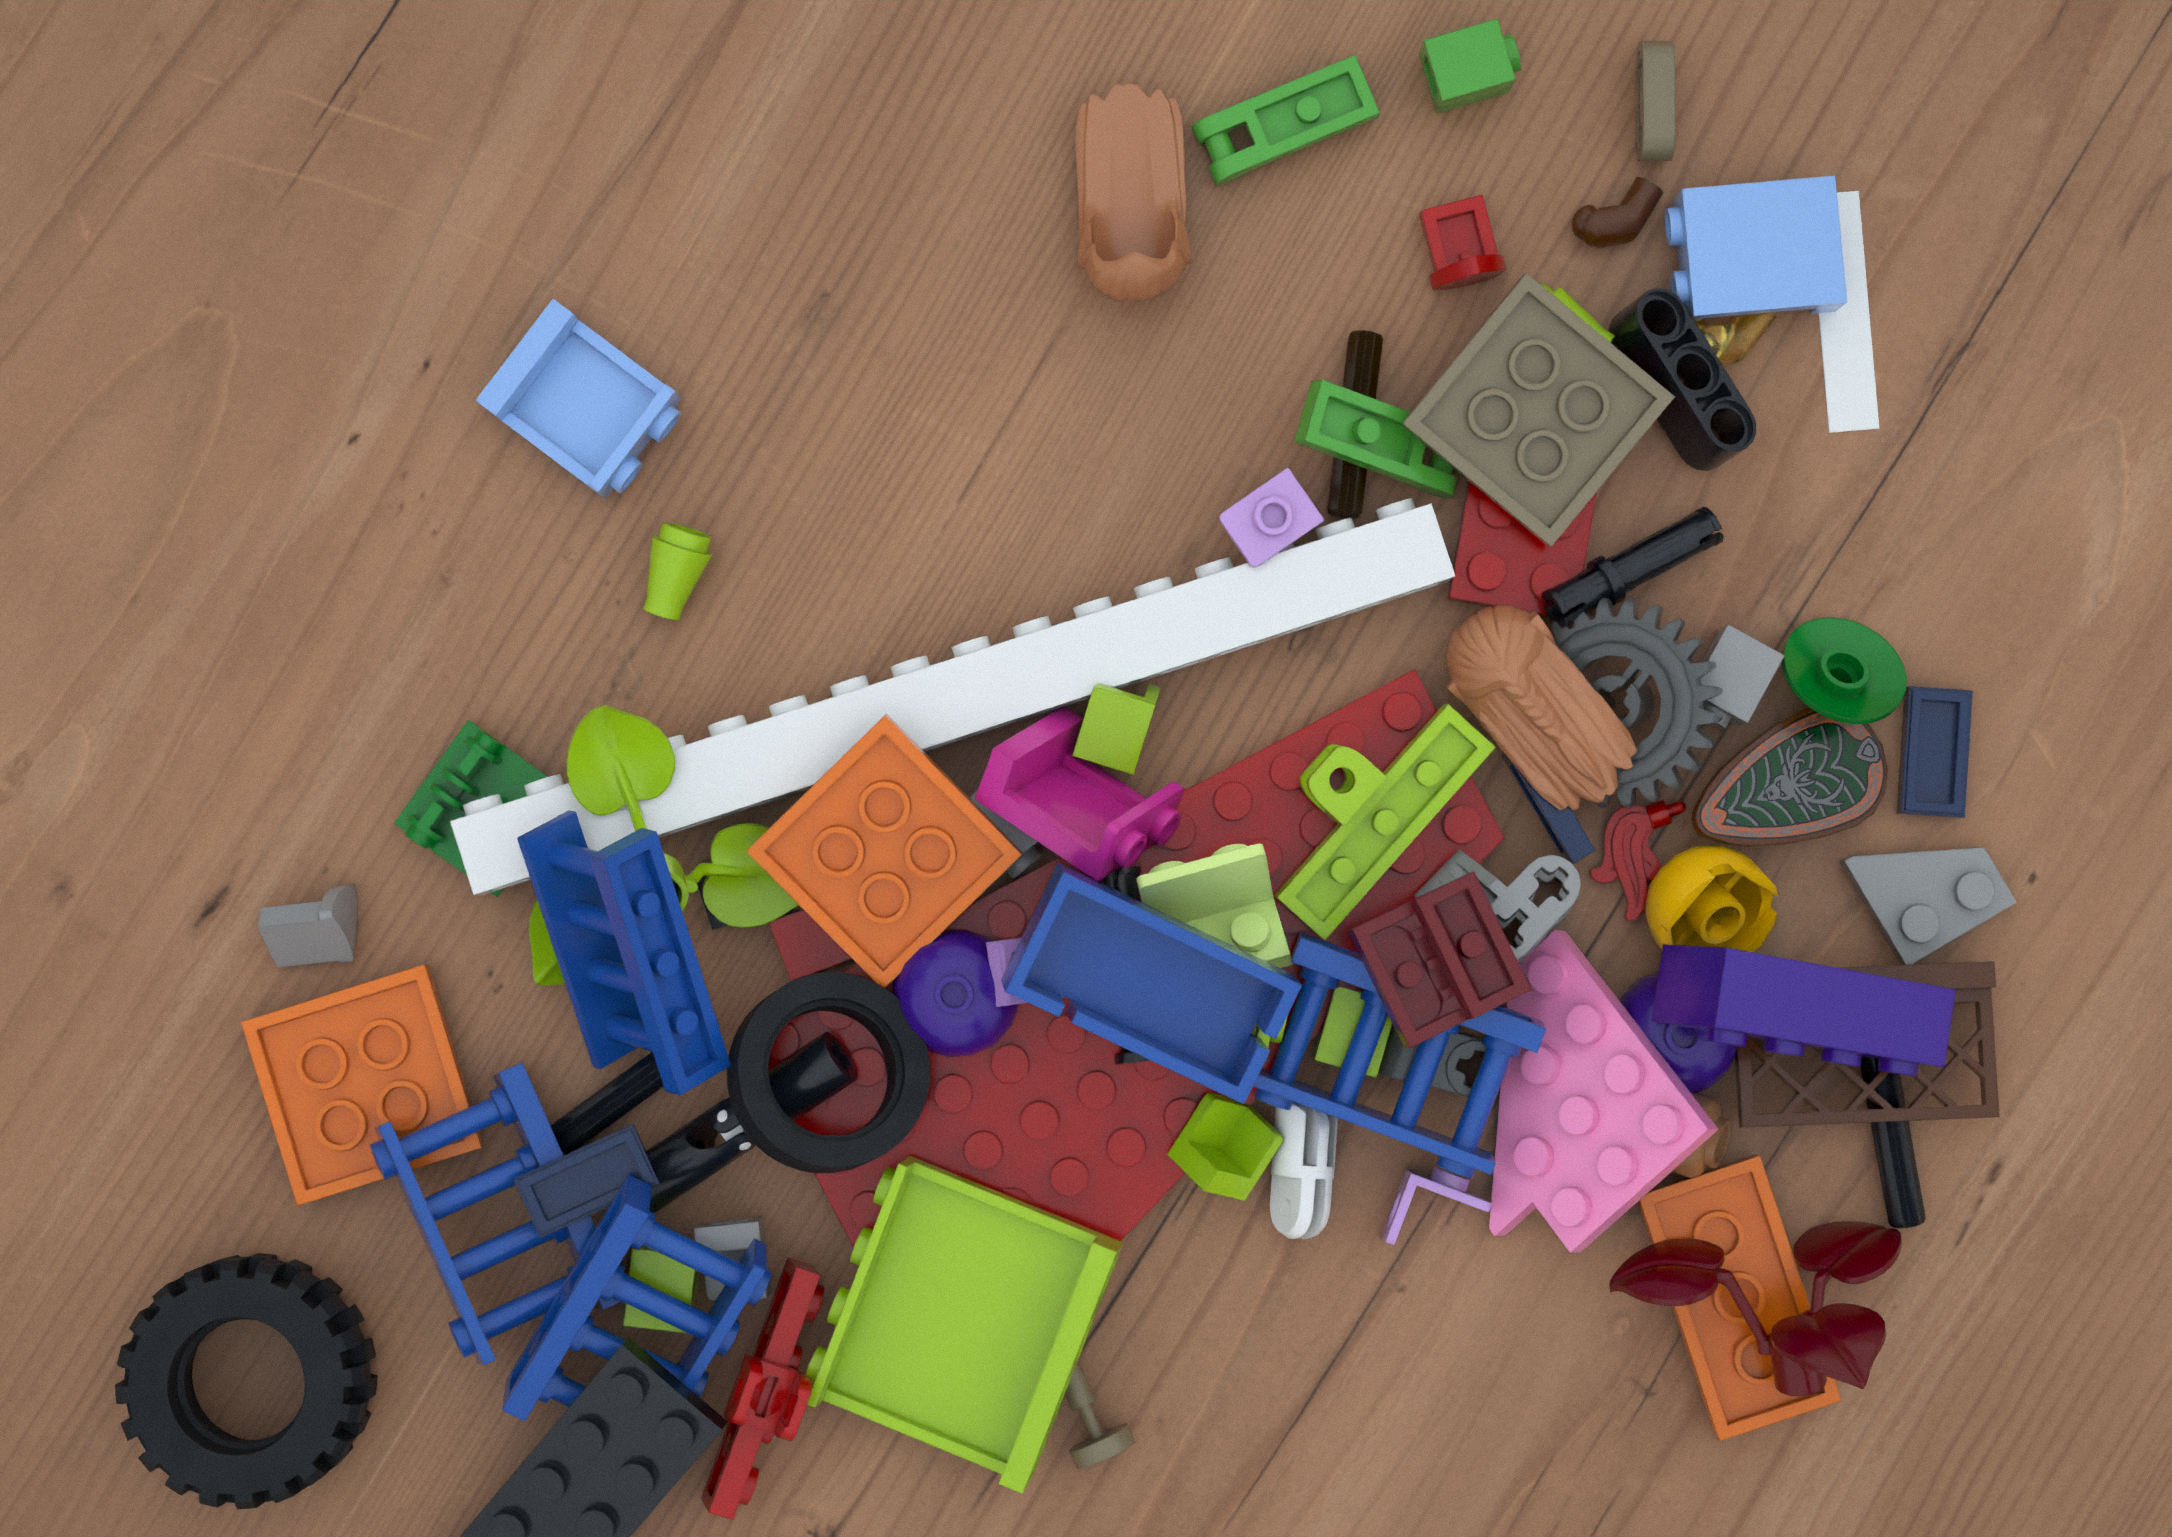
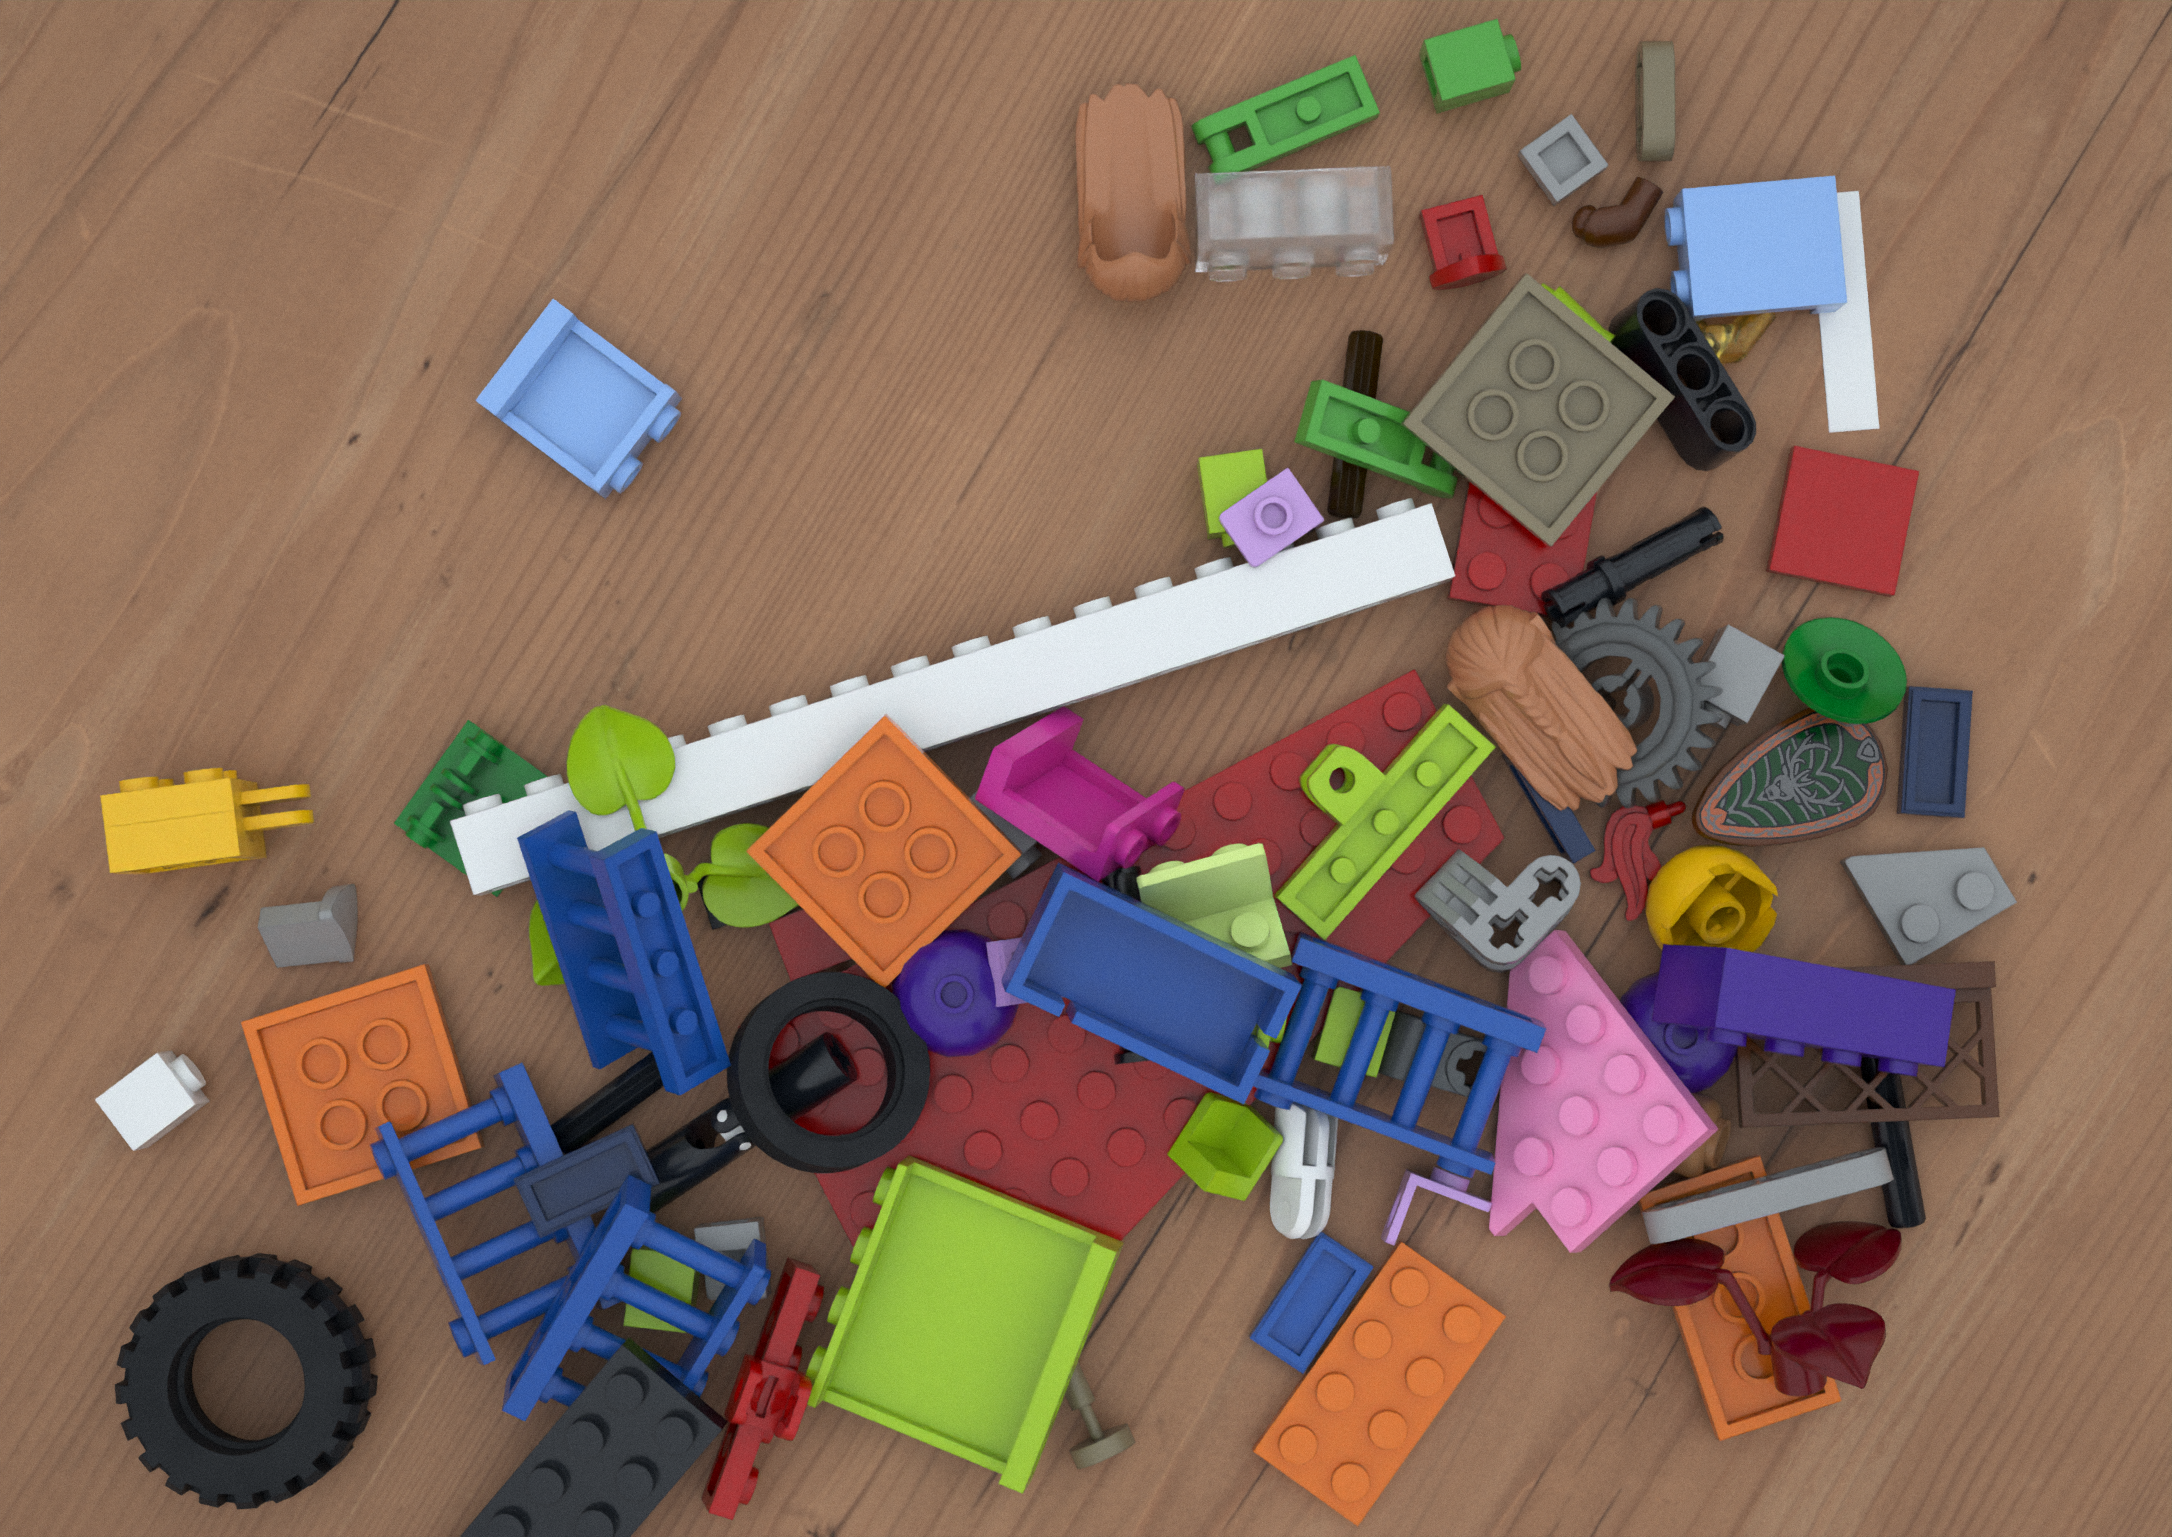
lime cone [643,522,713,620] -> none
lime panel [1072,684,1161,775] -> none
dark red slope [1348,871,1531,1049] -> none
none -> white brick [95,1051,209,1151]
none -> yellow brick [100,768,314,875]
none -> clear brick [1192,166,1394,282]
none -> lime brick [1197,449,1267,548]
none -> blue tile [1249,1231,1374,1374]
none -> orange plate [1252,1240,1506,1526]
none -> light grey plate [1517,114,1609,206]
none -> light grey beam [1642,1147,1894,1244]
none -> red tile [1766,446,1919,597]

